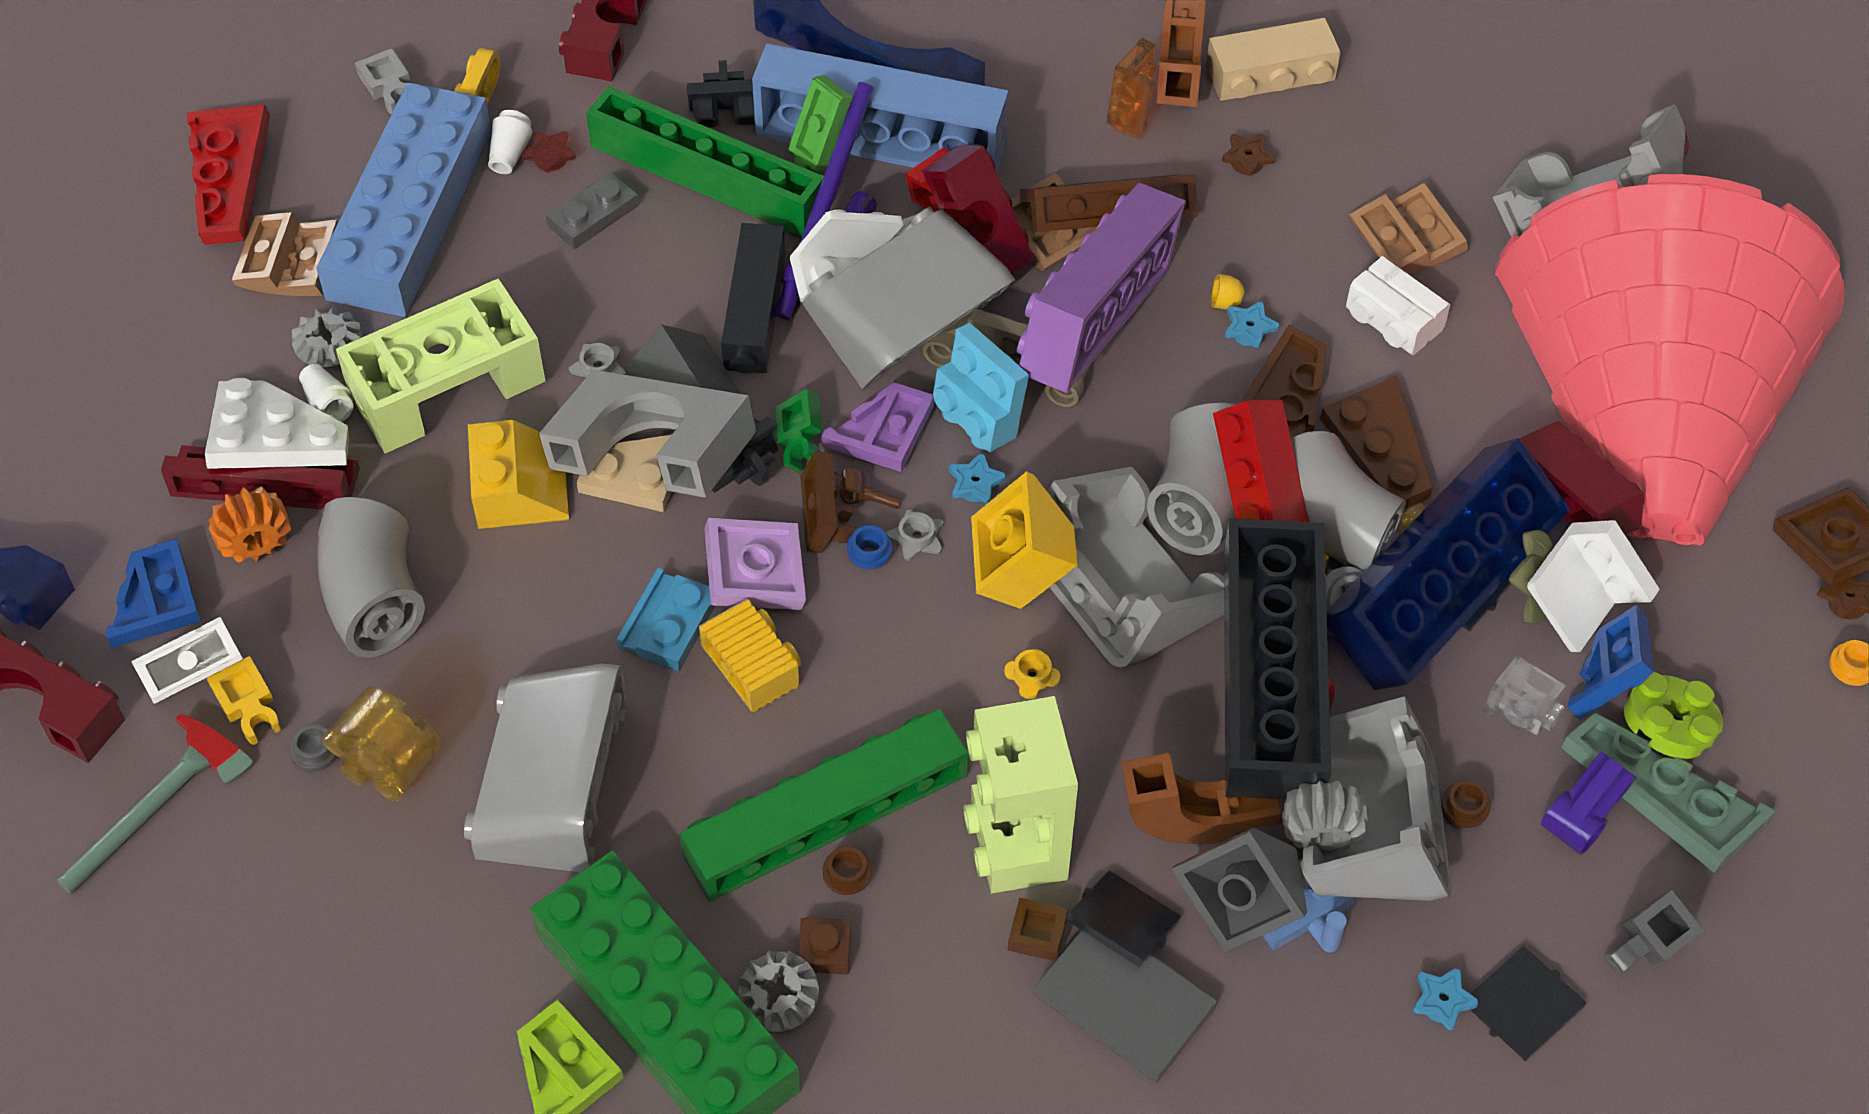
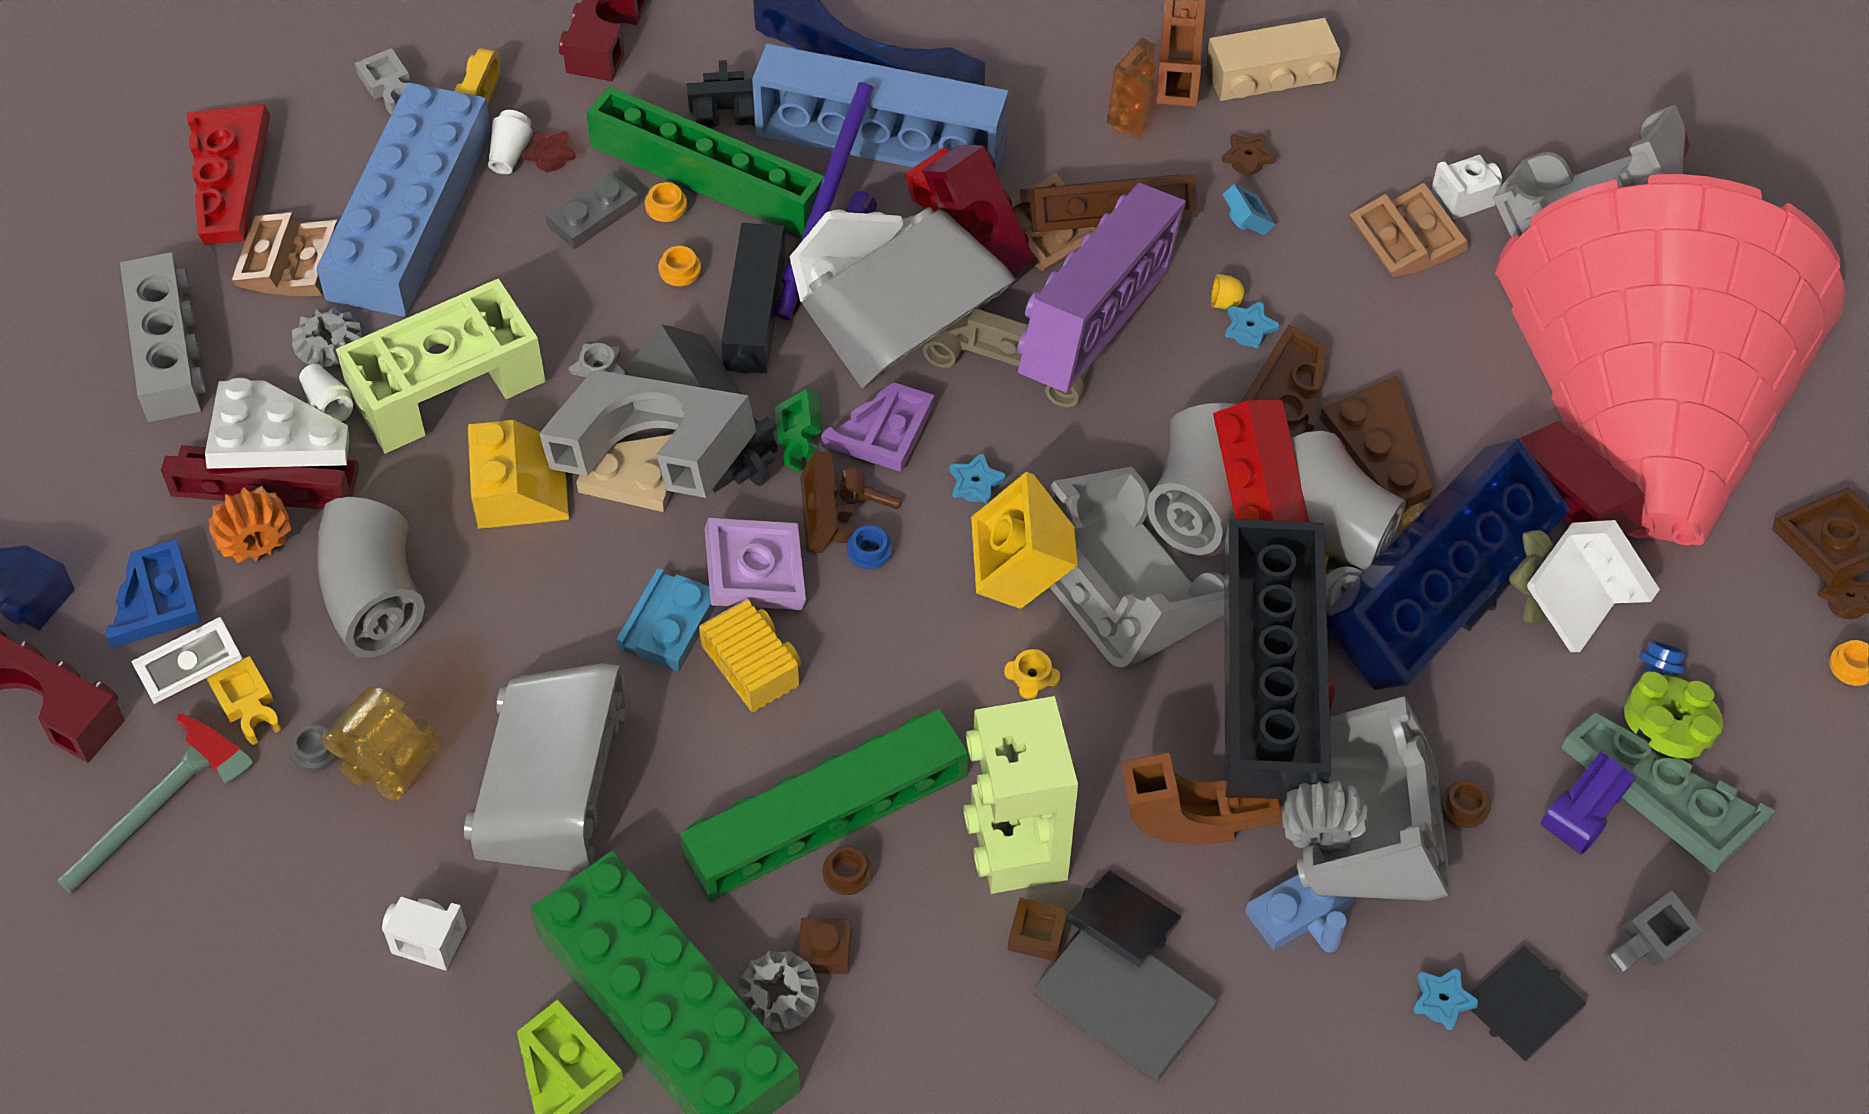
bright green hinge [788,75,853,176] -> none
light grey plate [886,510,943,561] -> none
medium azure plate [933,322,1029,452] -> none
dark grey slope [1171,827,1307,953] -> none
white brick [1346,256,1450,356] -> none
clear brick [1483,655,1566,735] -> none
blue wing [1567,605,1654,719] -> none
none -> light grey brick [120,252,206,422]
none -> white brick [382,897,467,971]
none -> light orange plate [645,182,687,222]
none -> light orange plate [658,246,701,286]
none -> dark azure plate [1222,184,1276,236]
none -> white brick [1431,155,1502,220]
none -> blue plate [1639,640,1687,676]

